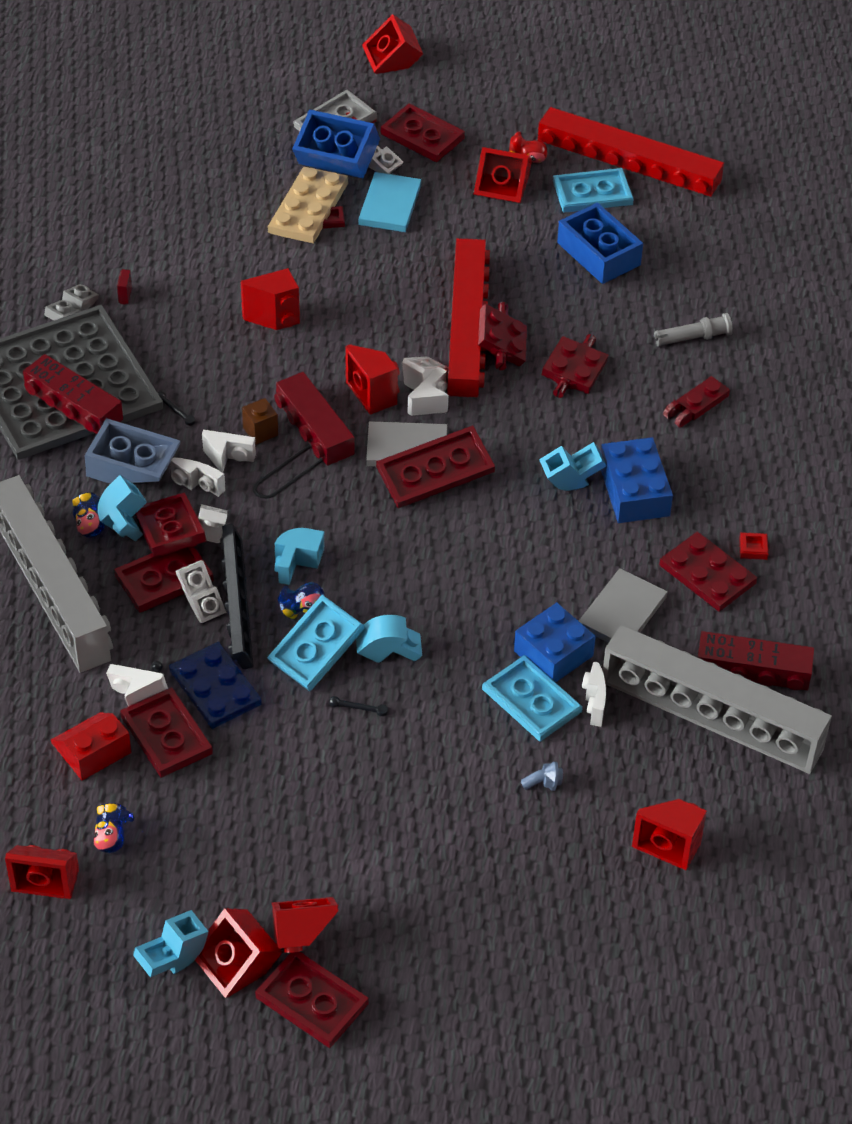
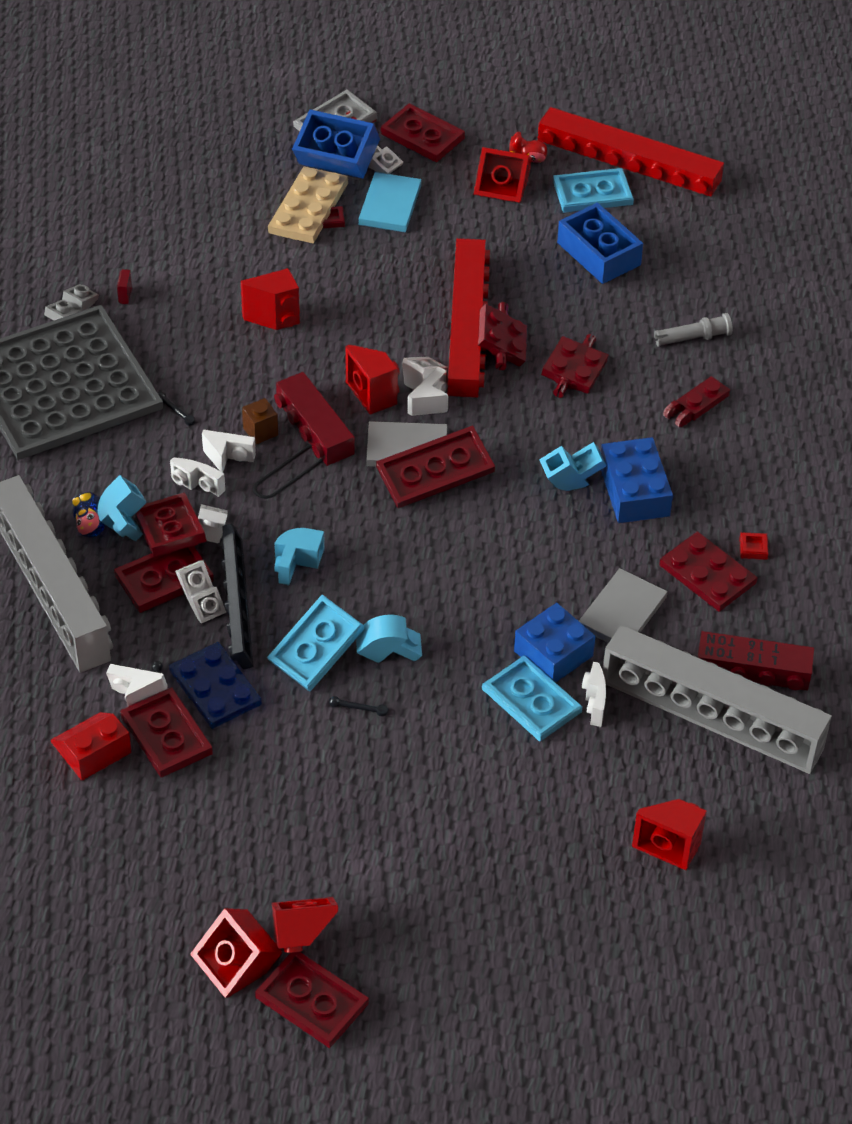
red slope [5,845,79,899] -> none
dark red brick [23,354,123,434] -> none
sand blue slope [85,418,180,484] -> none
animal [94,803,135,853] -> none
medium azure brick [133,910,209,977] -> none
clear blue animal [278,582,325,620] -> none
red slope [362,14,424,74] -> none
sand blue plate [521,761,563,791] -> none

